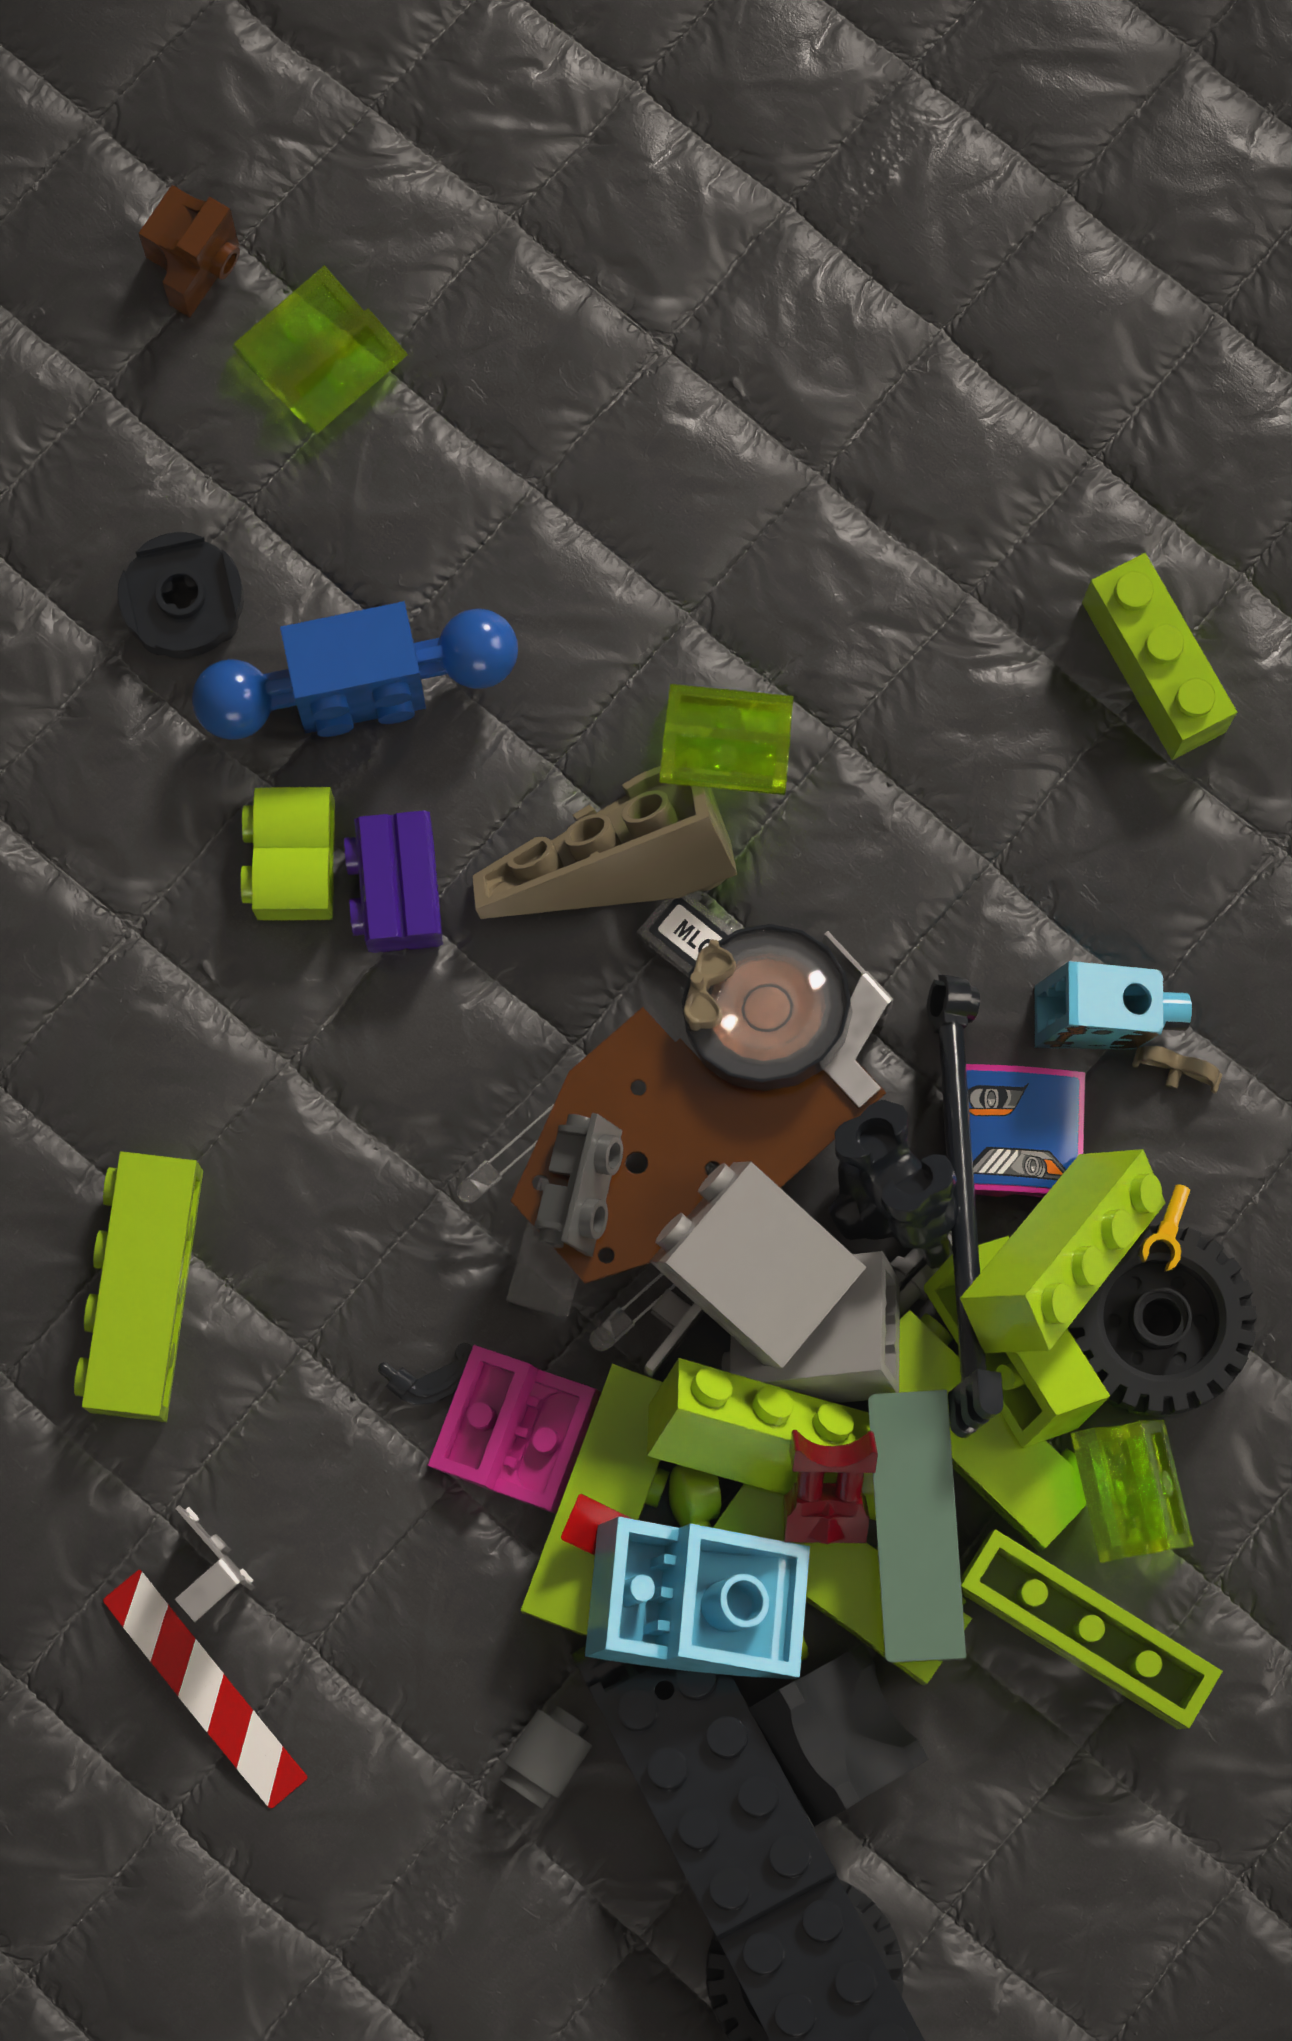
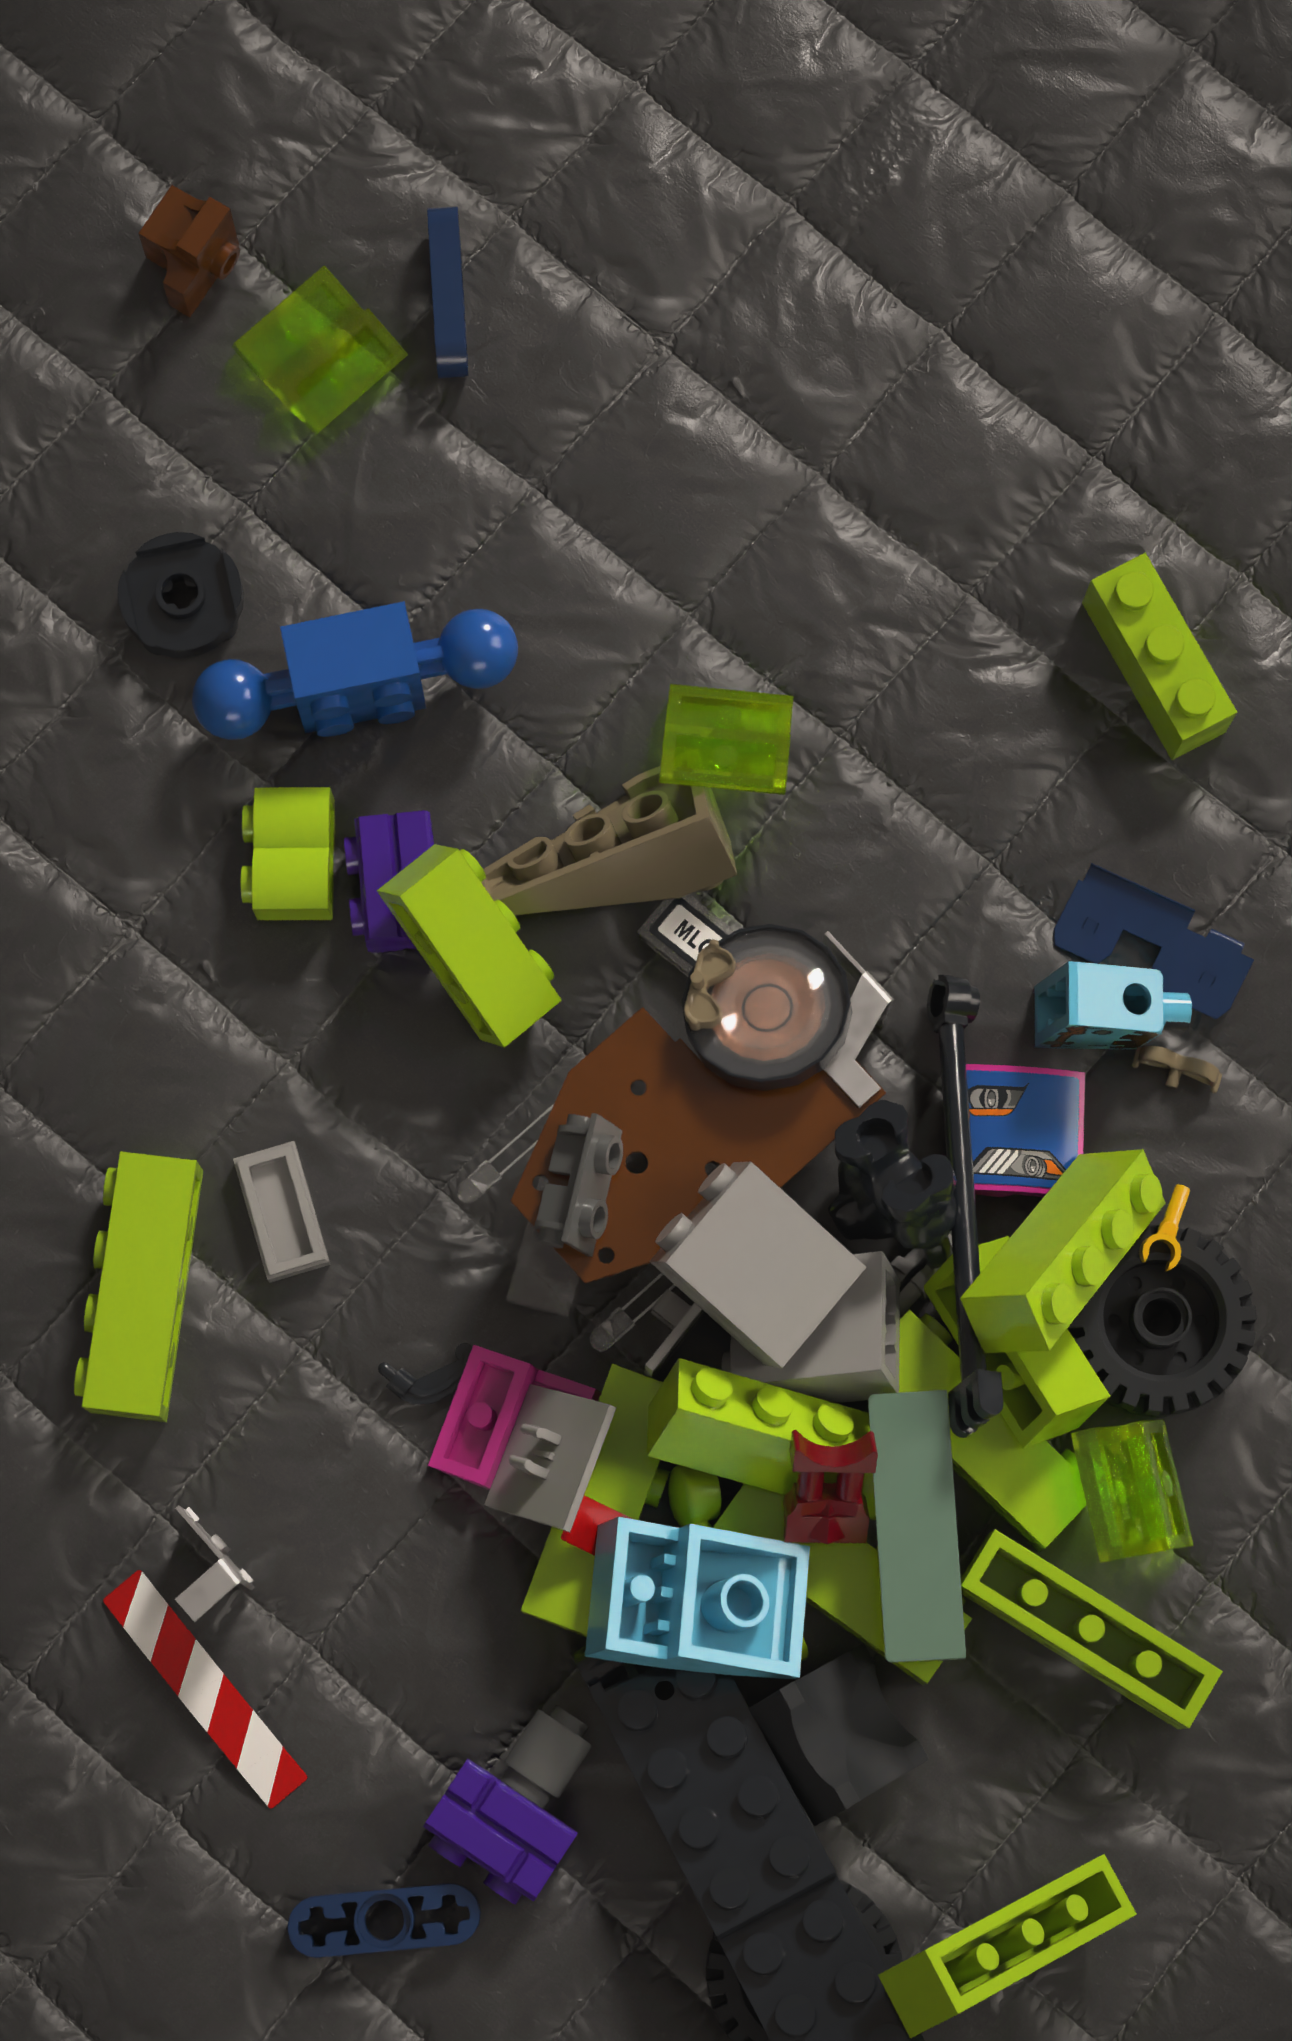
none -> light grey tile [233,1141,331,1283]
none -> dark blue beam [288,1883,481,1958]
none -> lime brick [377,844,562,1048]
none -> dark purple brick [423,1759,578,1905]
none -> dark blue beam [427,206,469,378]
none -> light grey piece [484,1384,616,1532]
none -> lime brick [878,1854,1137,2038]
none -> dark blue piece [1054,863,1254,1019]

